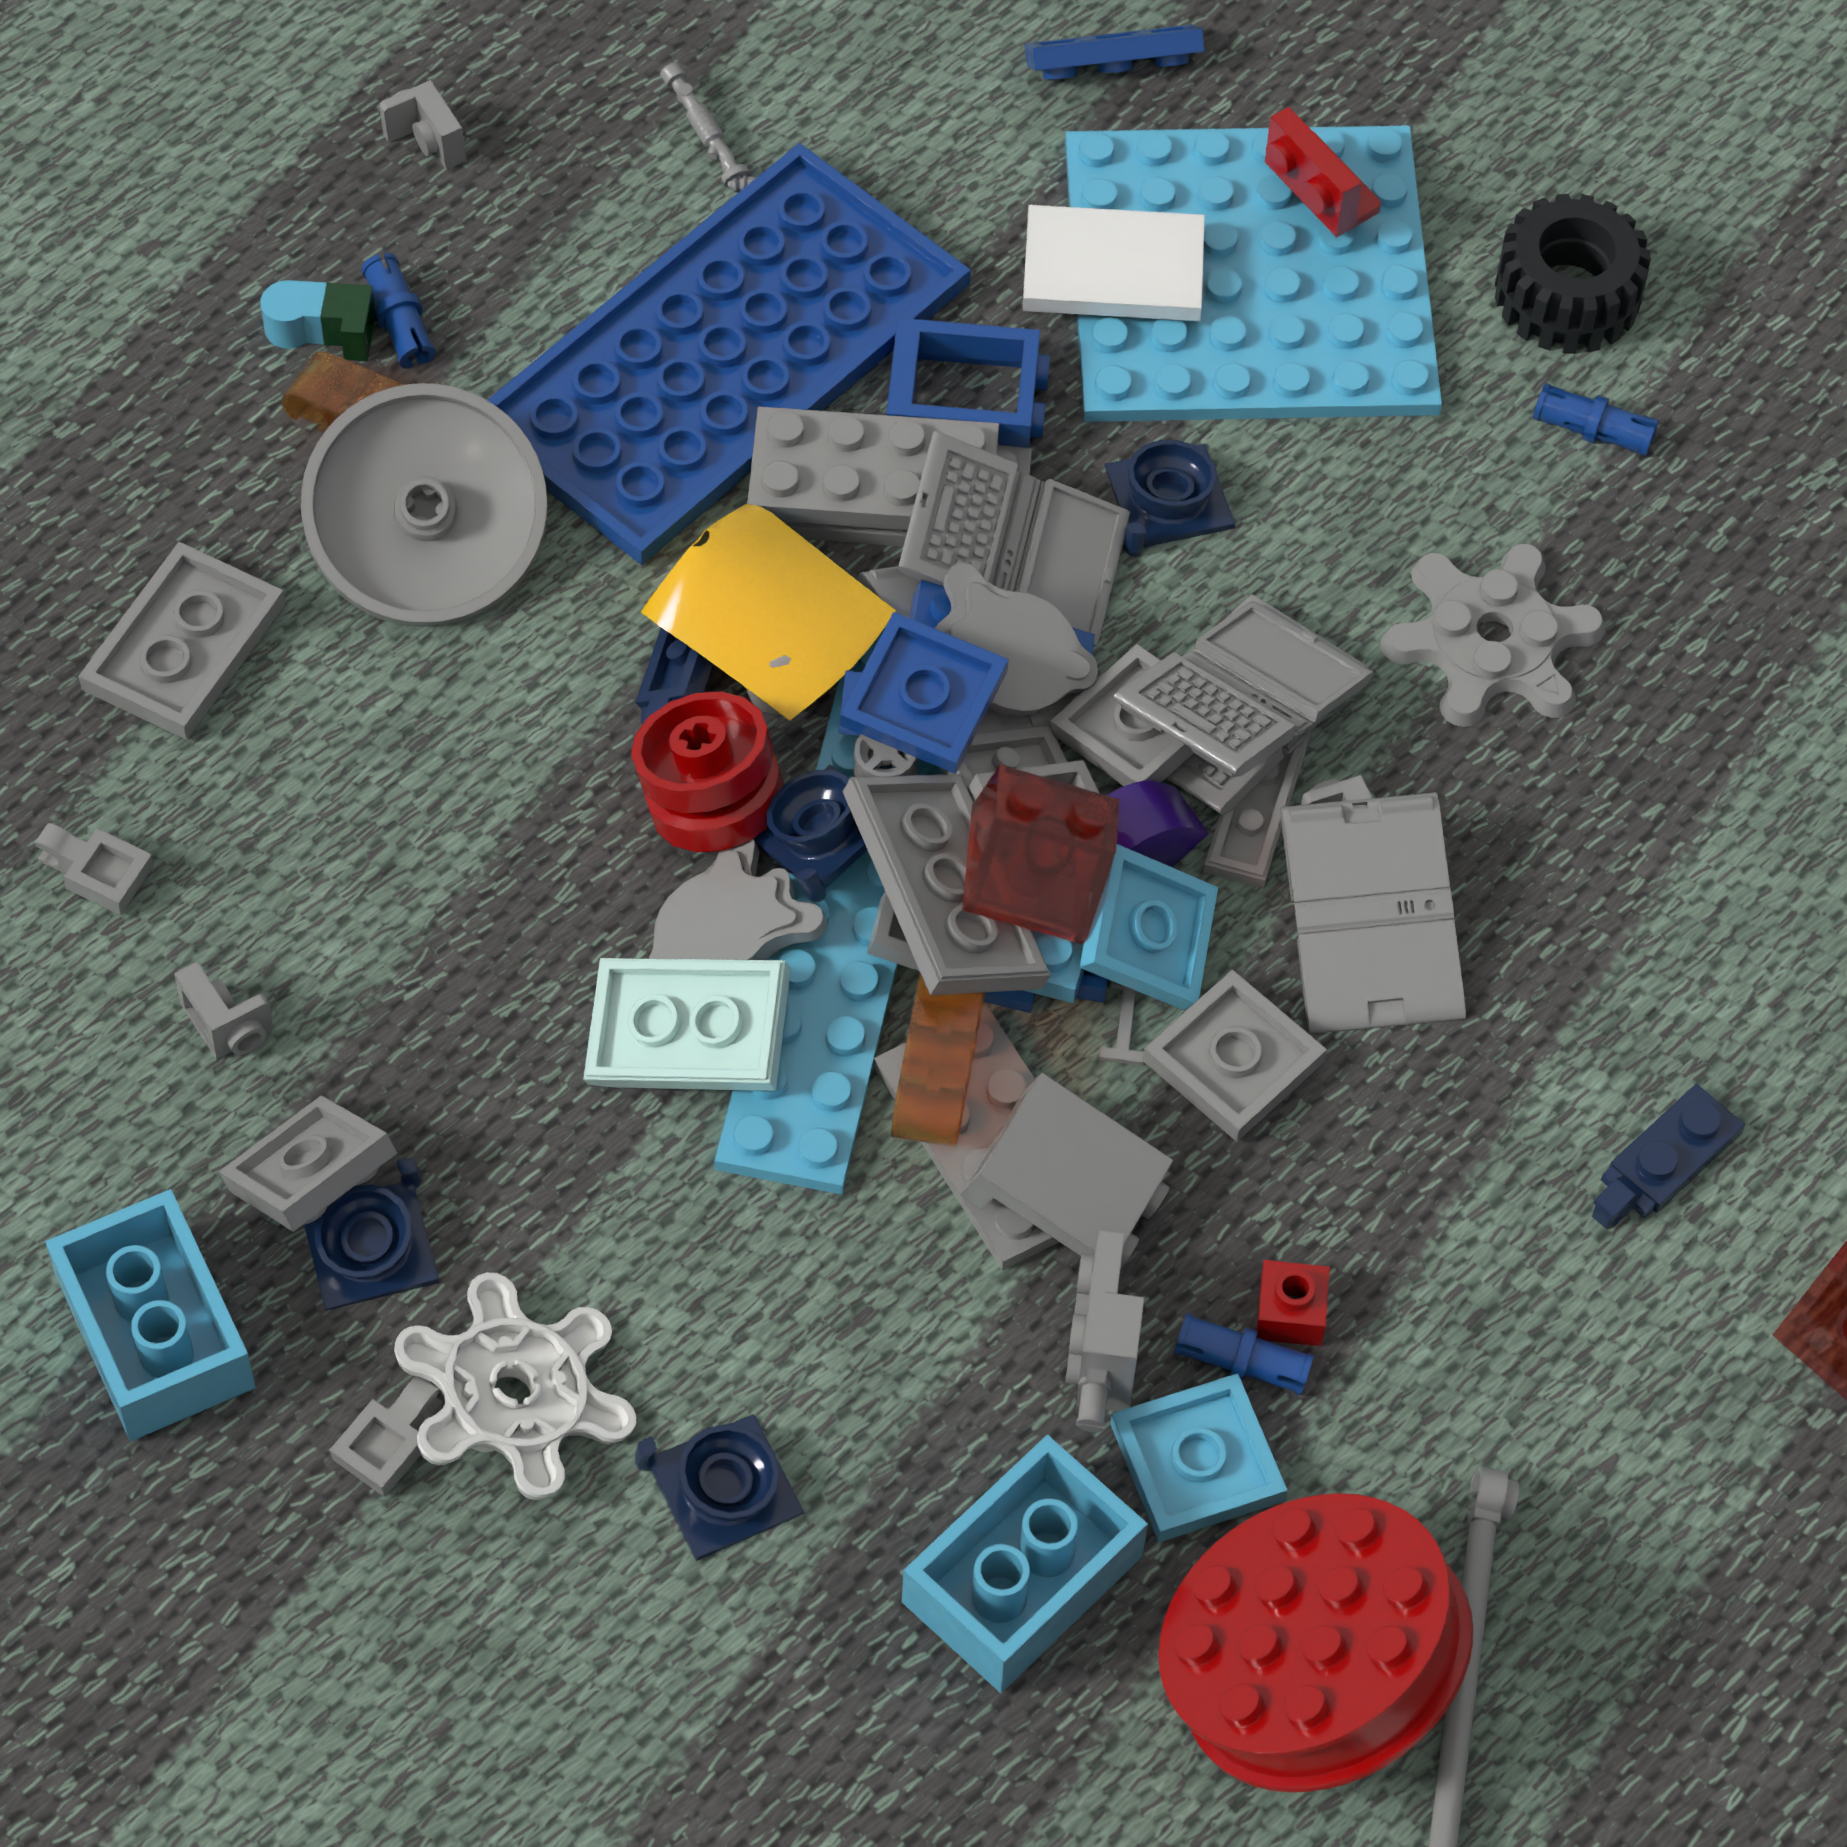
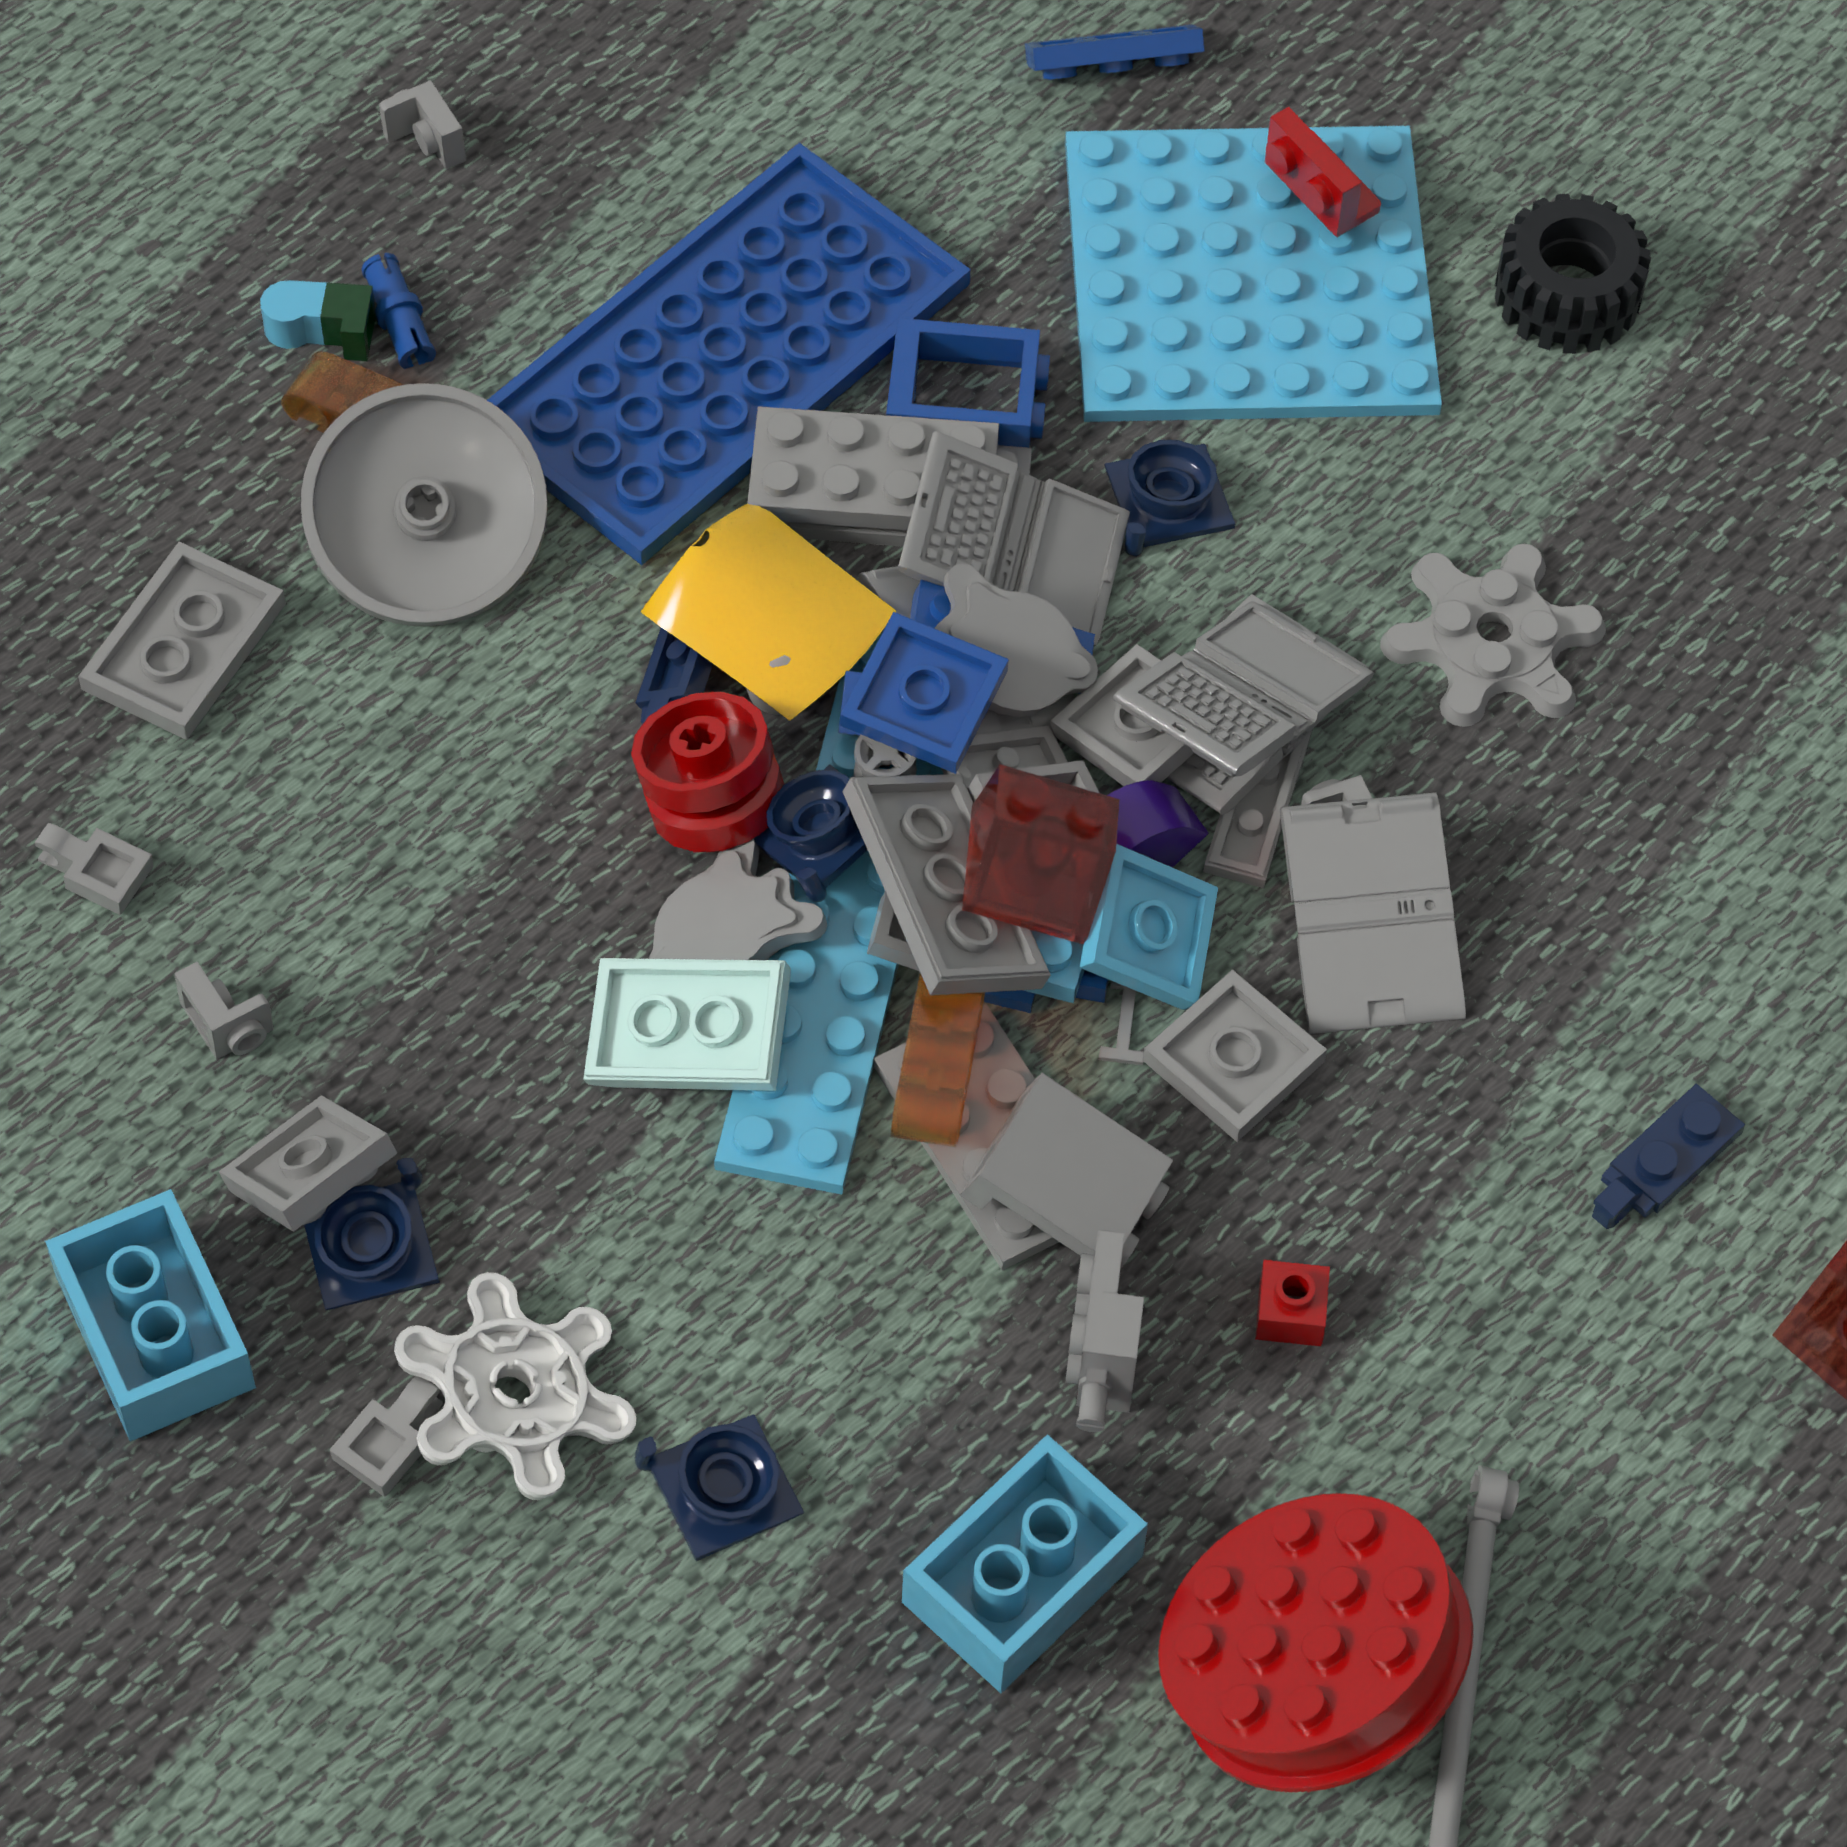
light grey piece [660,62,757,192] -> none
white tile [1022,205,1205,321] -> none
medium azure plate [1110,1373,1288,1542] -> none
blue pin [1173,1313,1314,1395] -> none
blue pin [1533,383,1659,456] -> none

